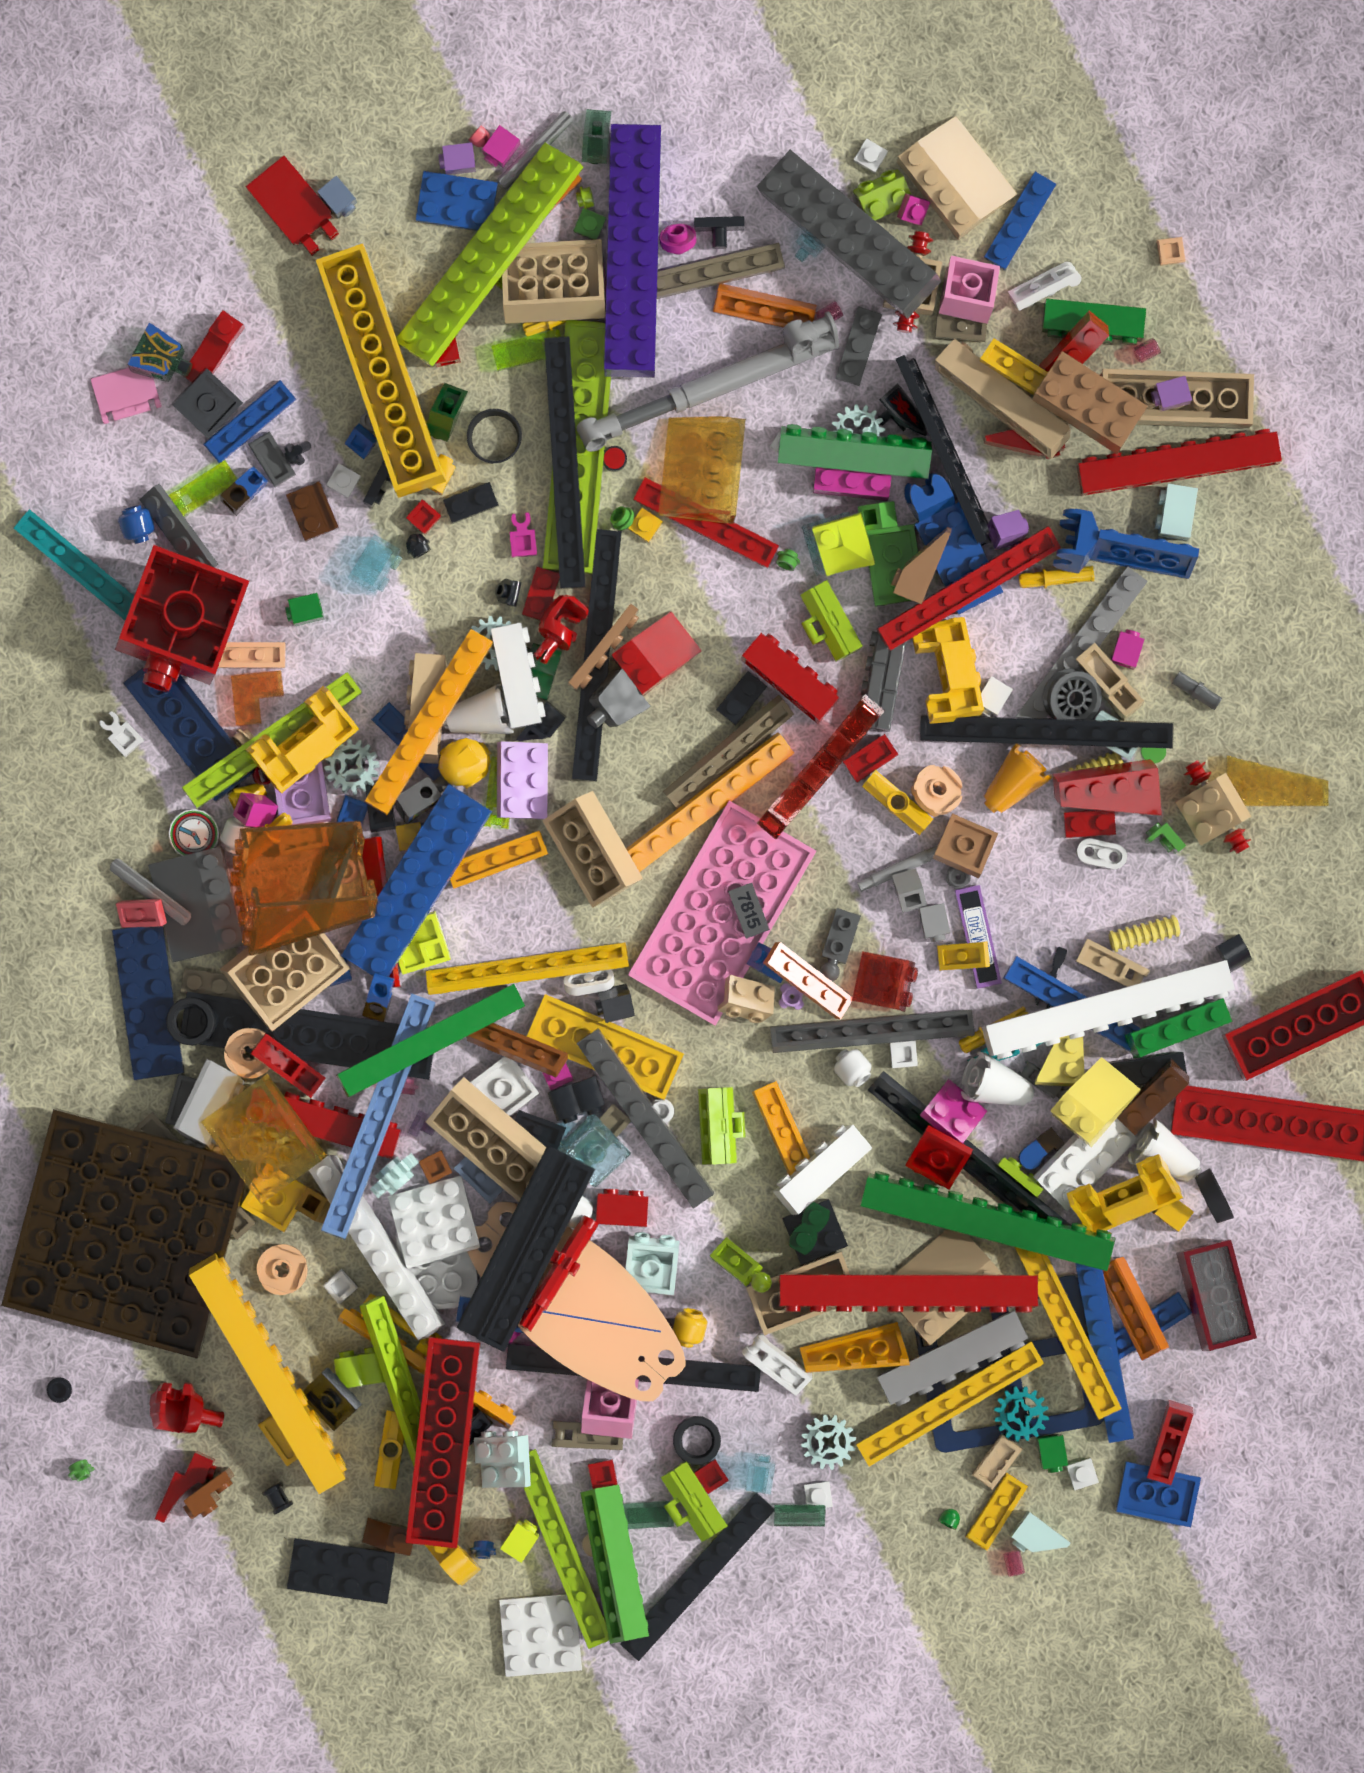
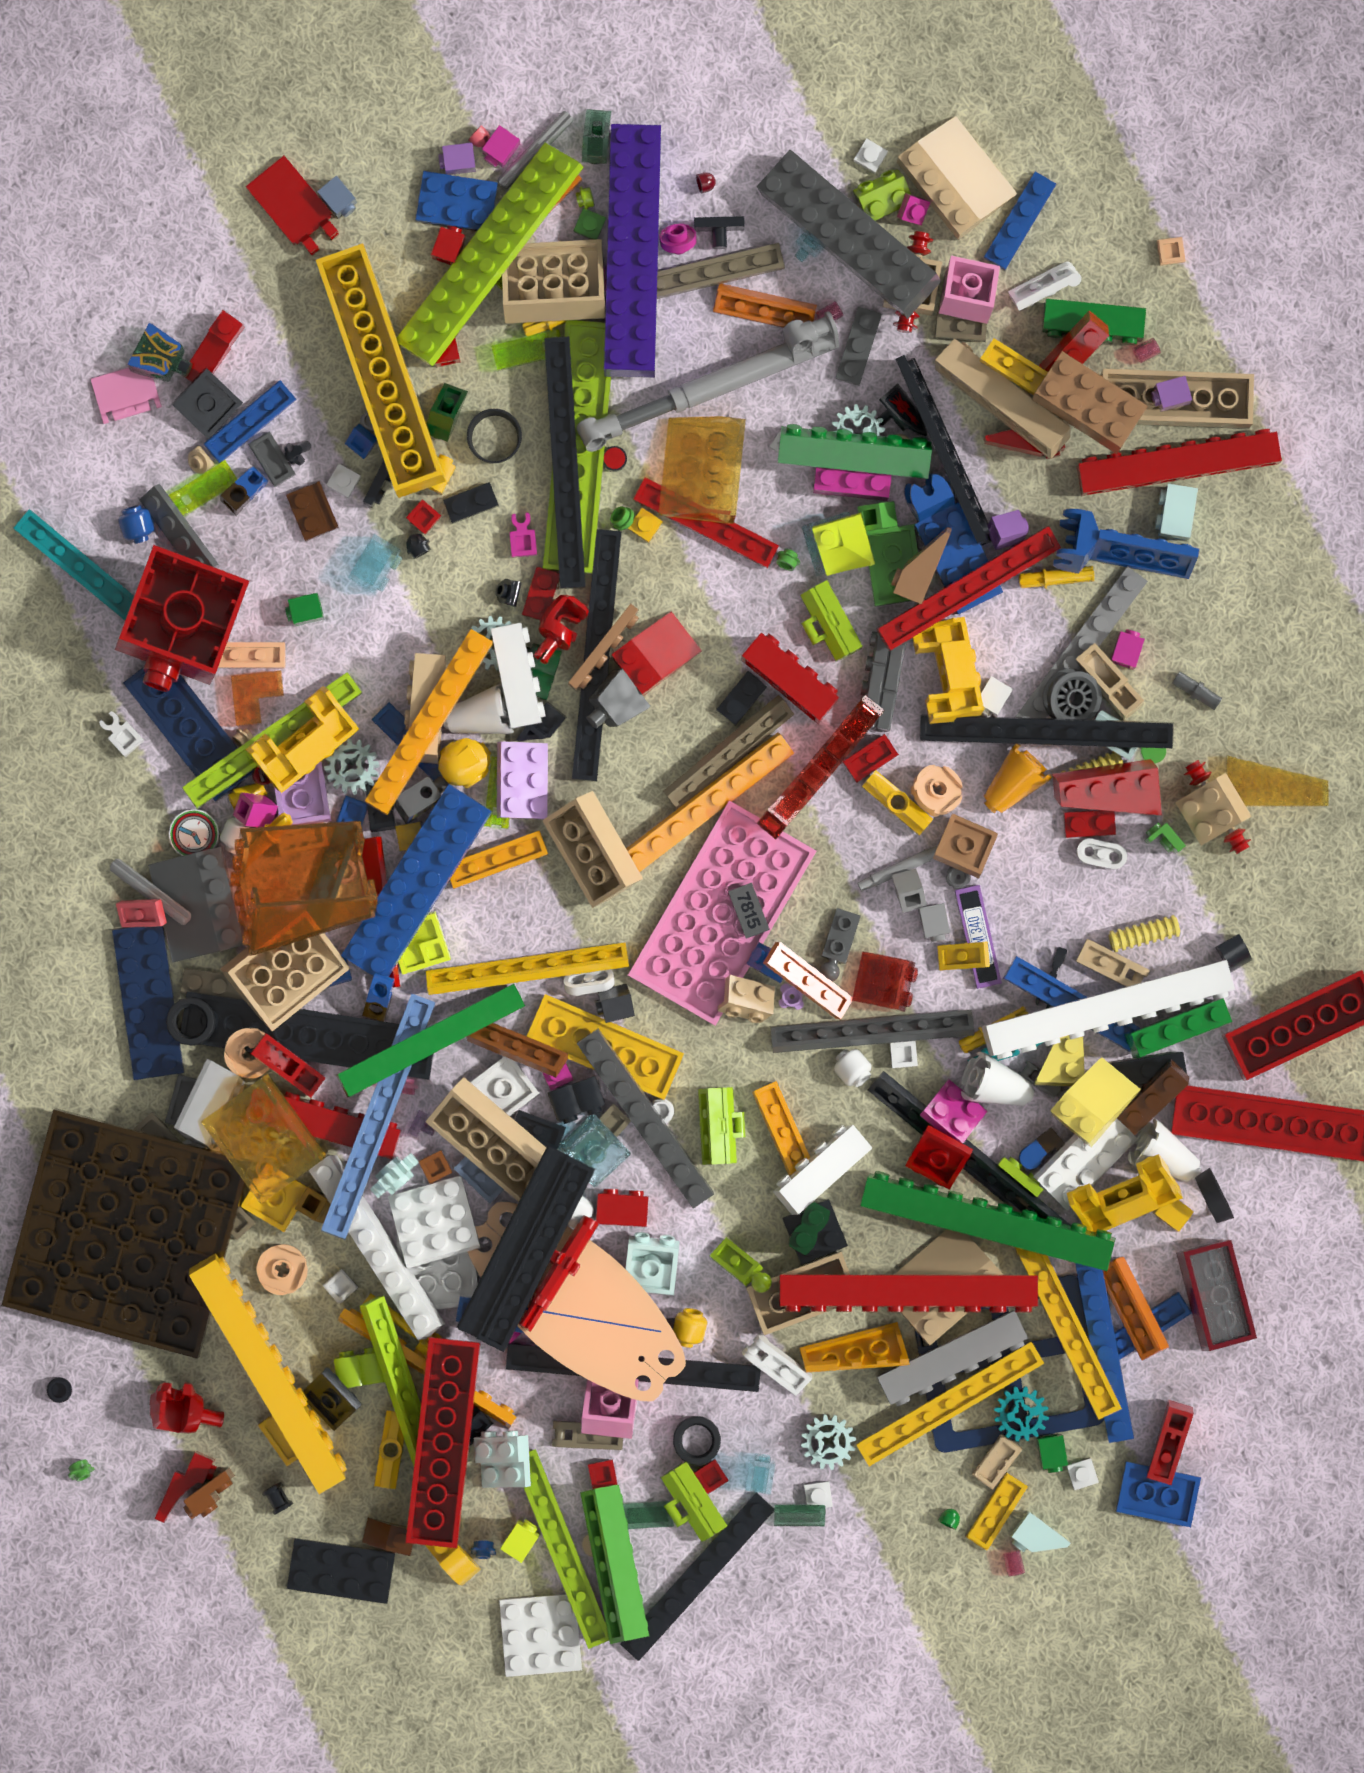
none -> tan plate [188,446,215,474]
none -> red brick [431,225,466,265]
none -> dark red hinge [696,172,716,194]

